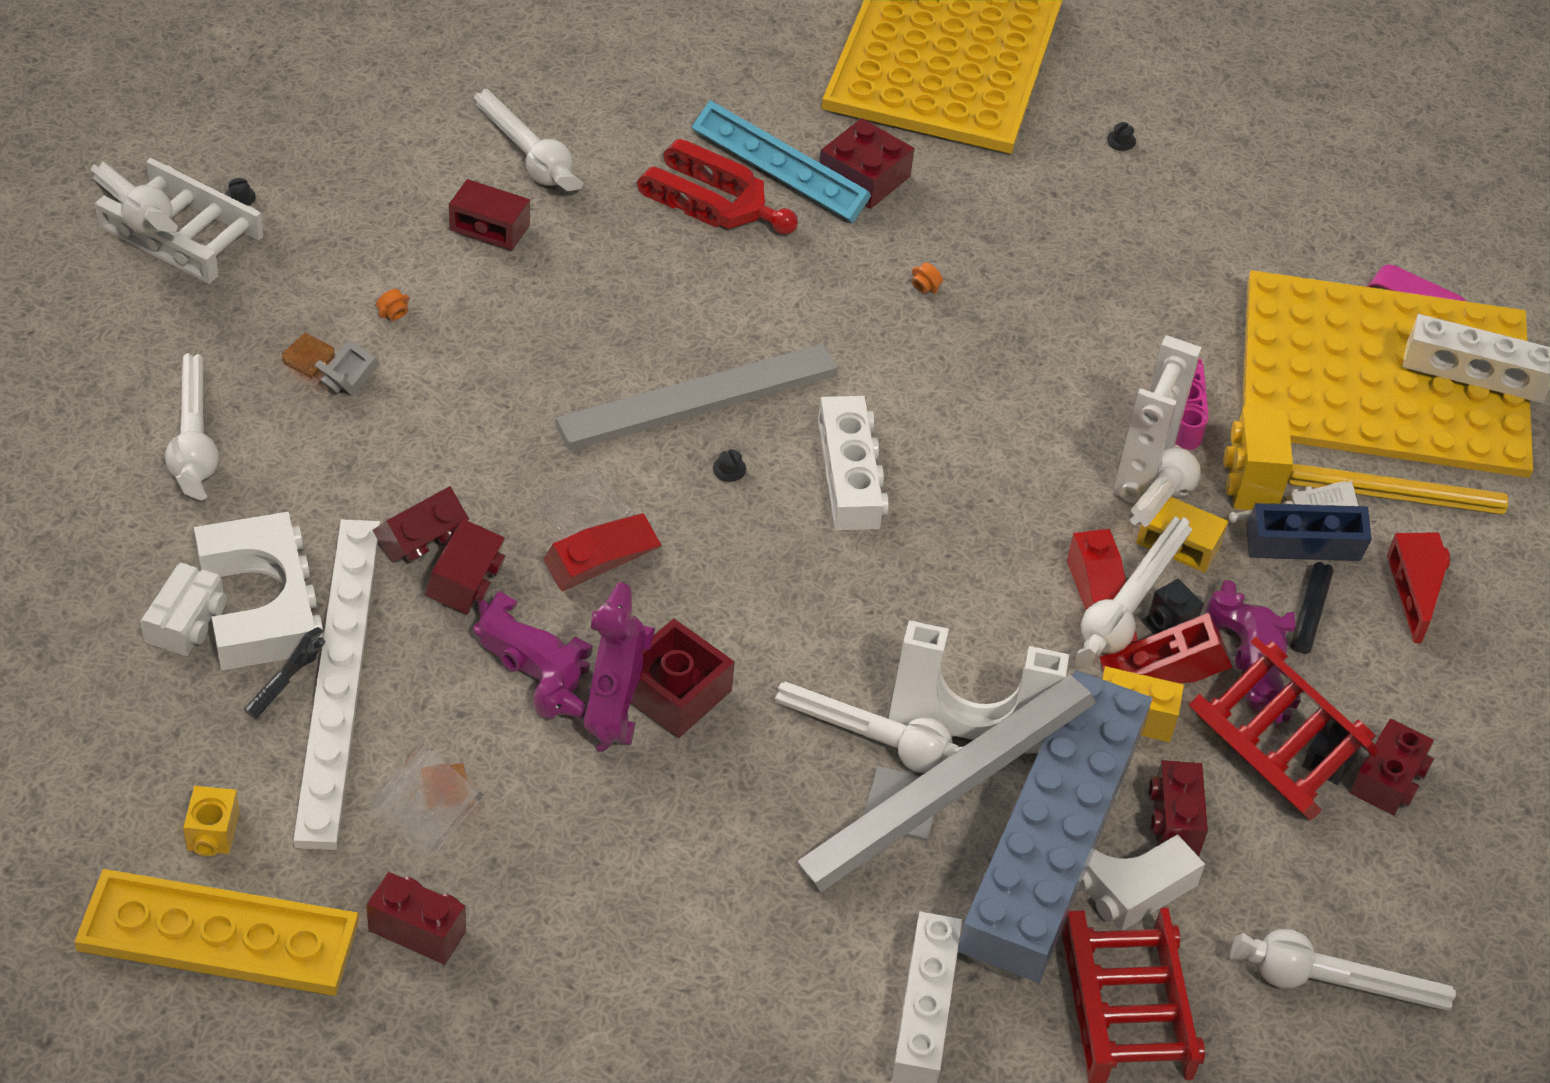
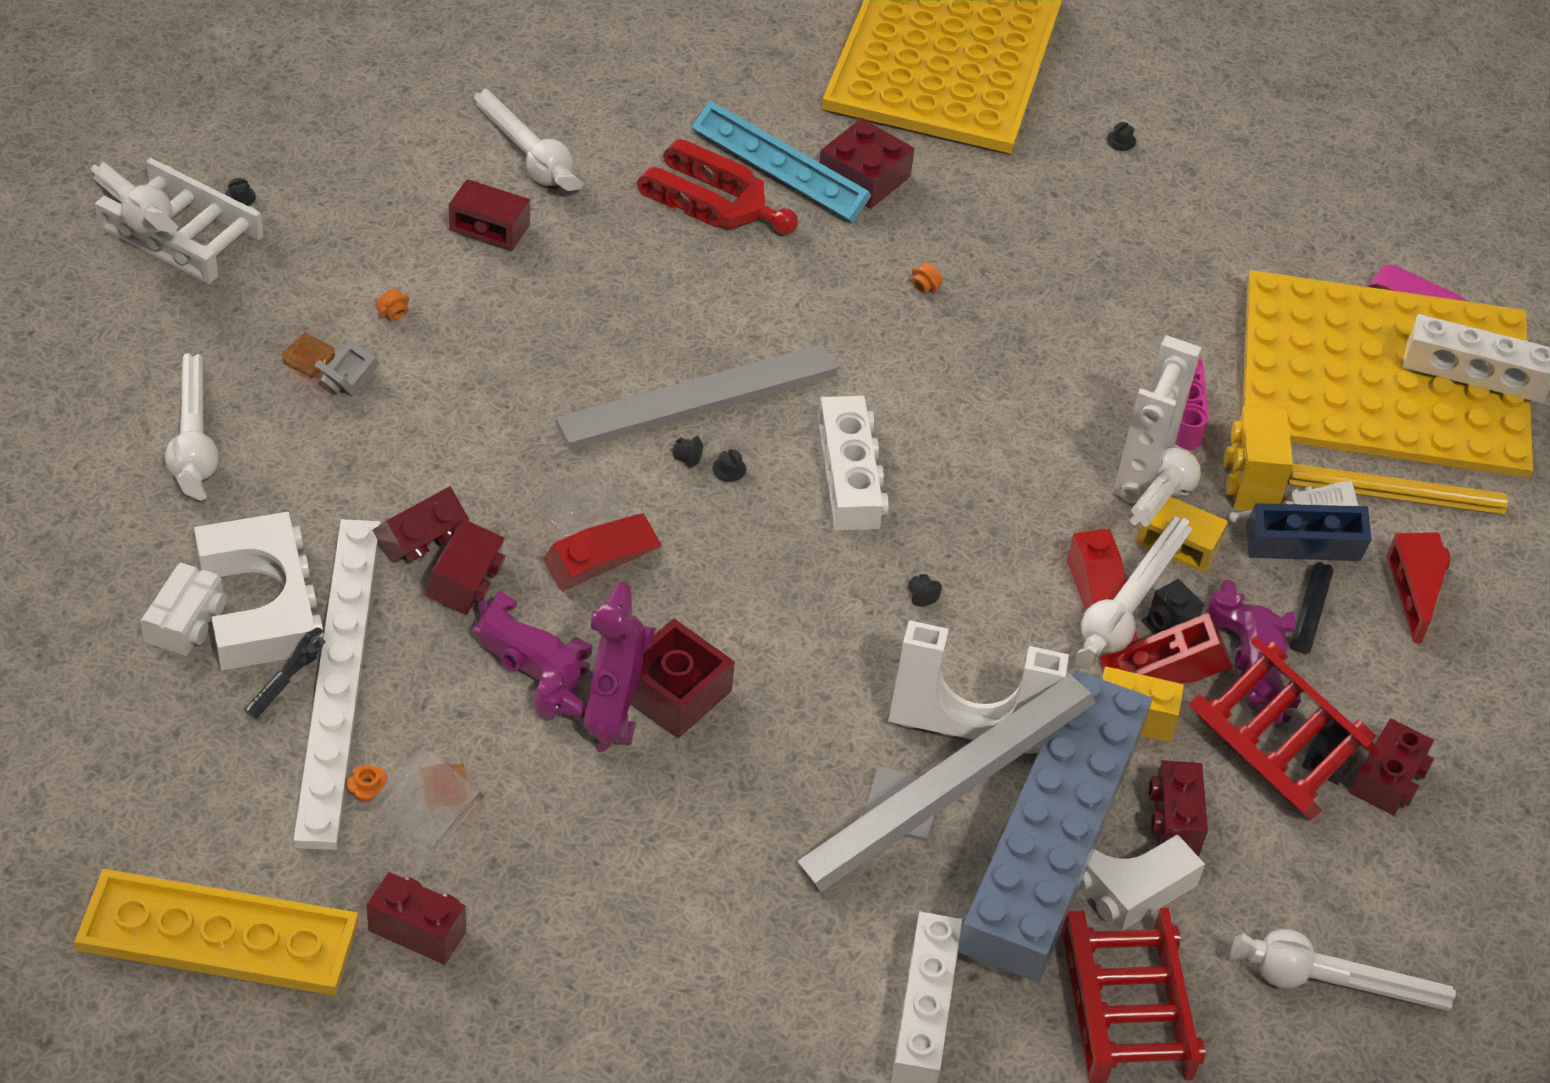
yellow brick [183,786,240,856] -> none
white piece [775,681,963,774] -> none
none -> orange plate [347,765,389,802]
none -> black piece [673,436,703,468]
none -> black piece [908,574,942,607]

